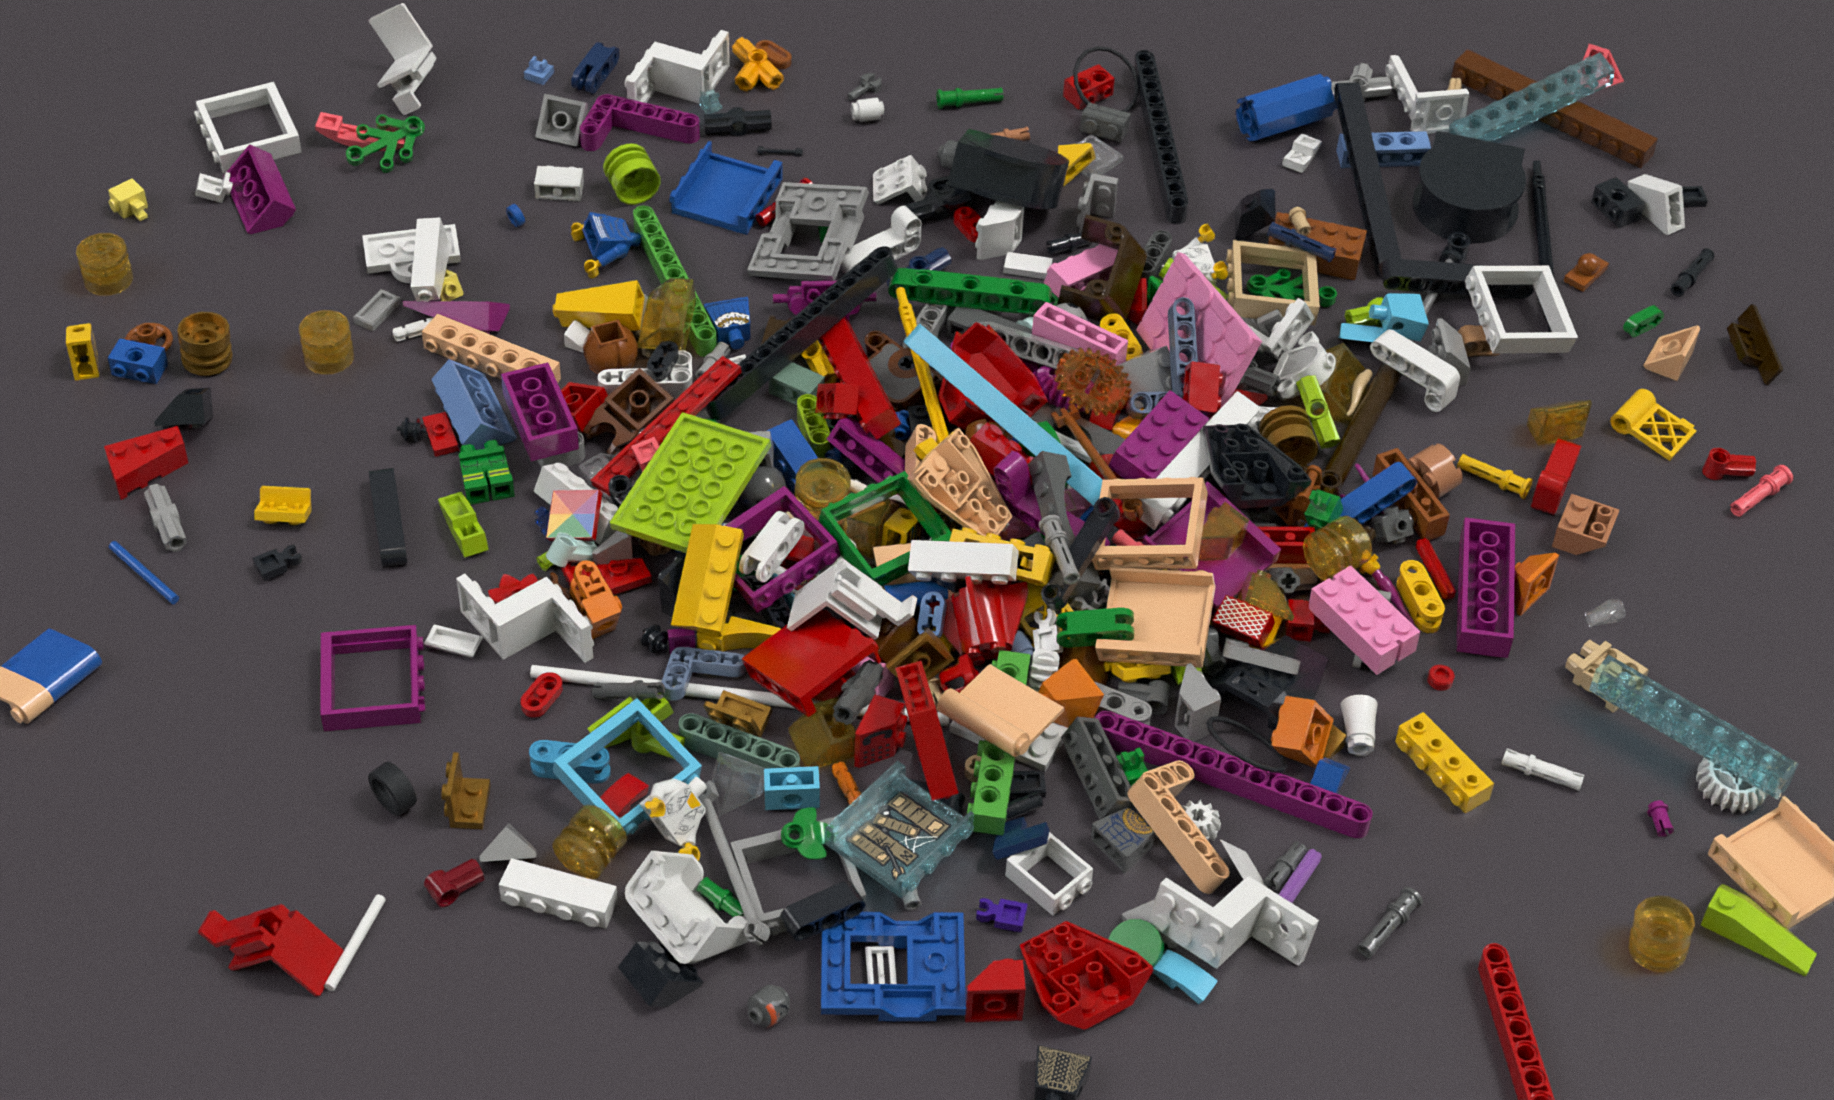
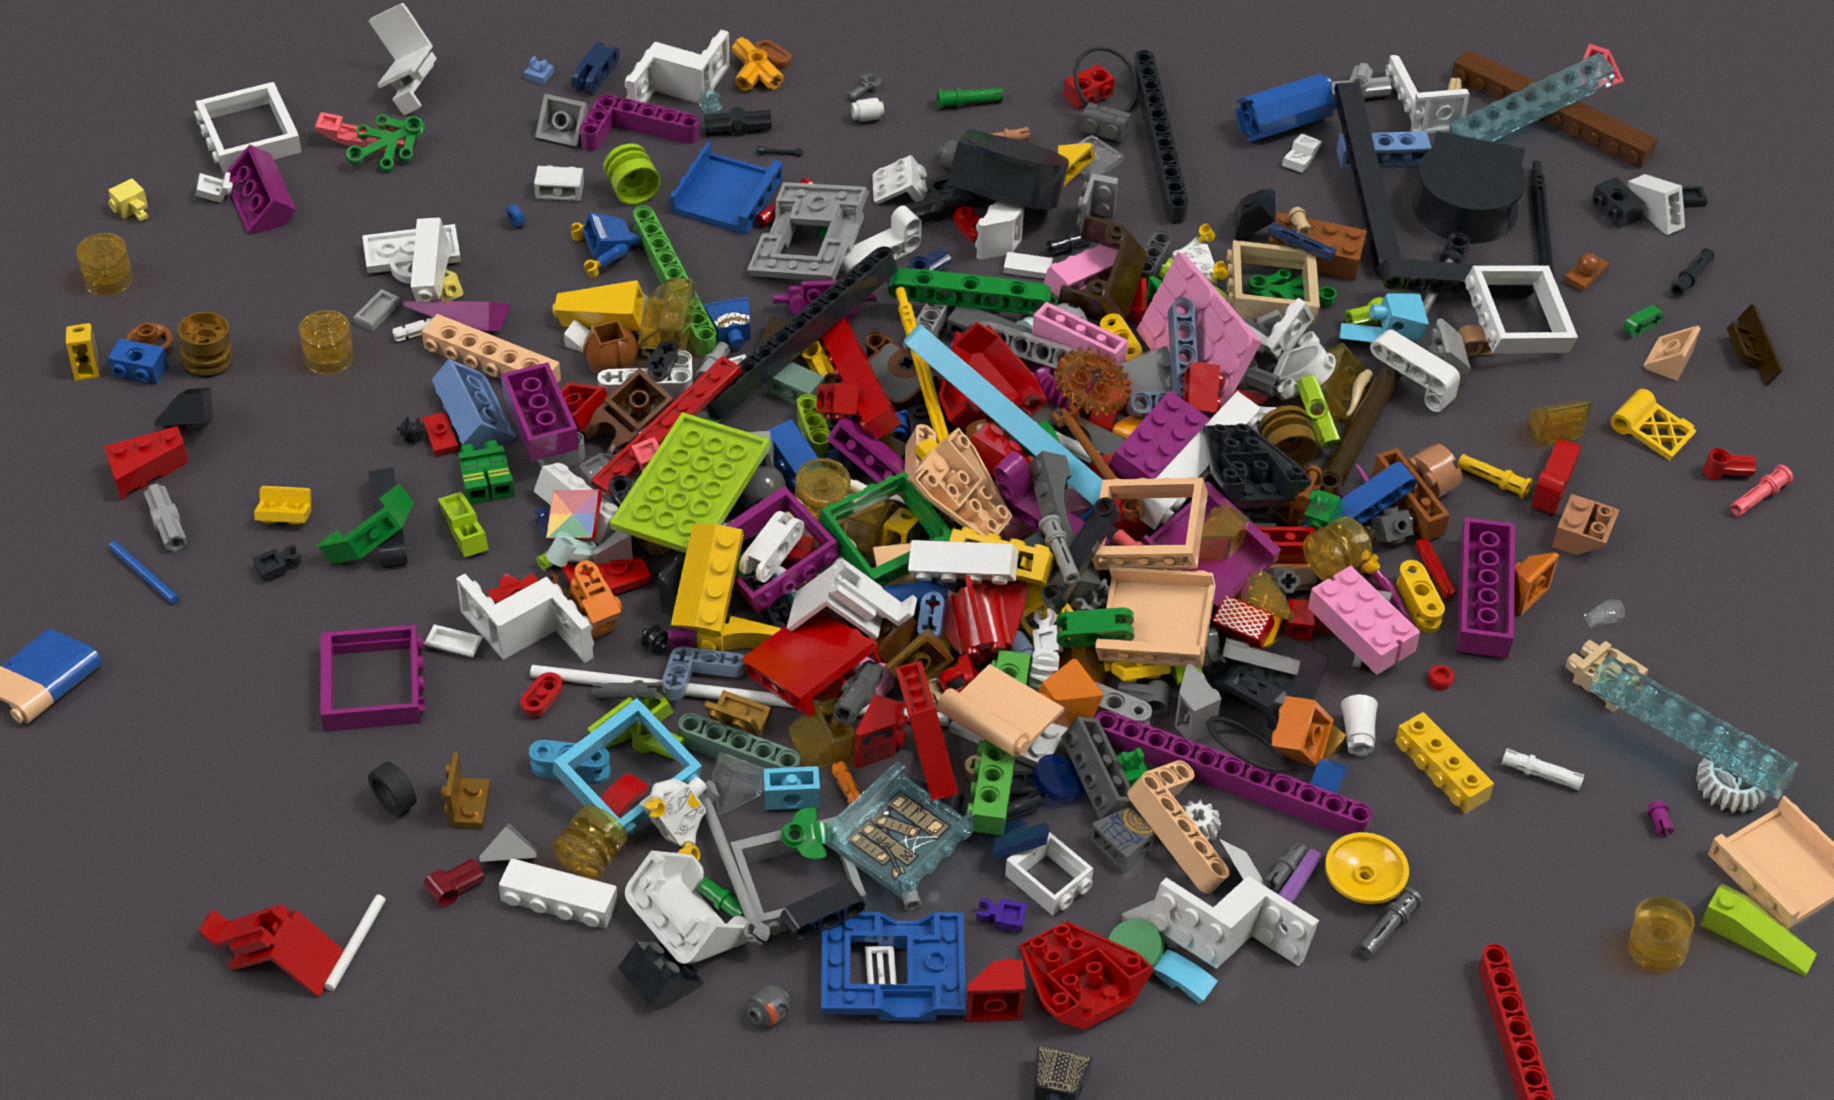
none -> green slope [317,484,414,564]
none -> clear blue tile [1033,754,1084,803]
none -> yellow dish [1325,832,1409,904]

